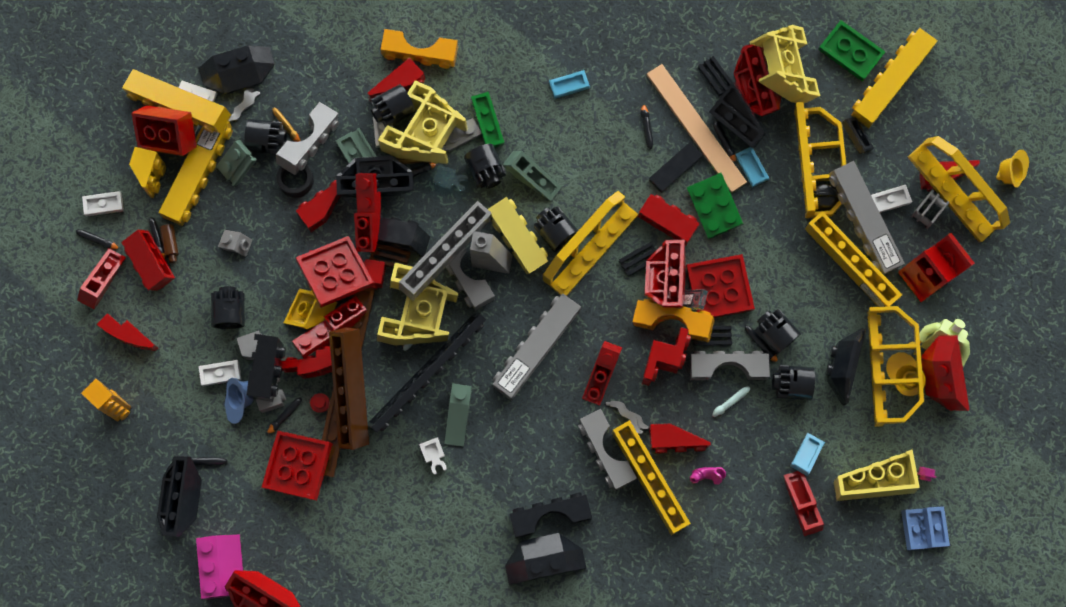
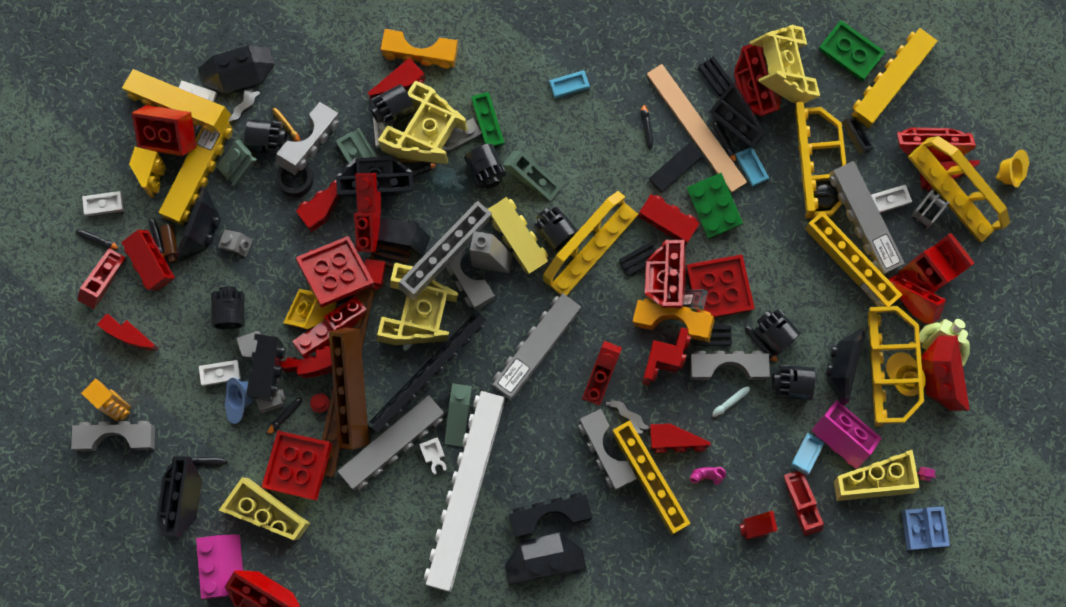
none -> light grey arch [71,421,155,451]
none -> black wedge [175,186,221,261]
none -> light yellow wedge [219,477,310,540]
none -> light grey brick [338,395,445,491]
none -> white brick [424,391,504,593]
none -> red slope [739,511,778,540]
none -> dark pink slope [811,400,882,469]
none -> red slope [888,274,946,324]
none -> red wedge [896,128,976,162]

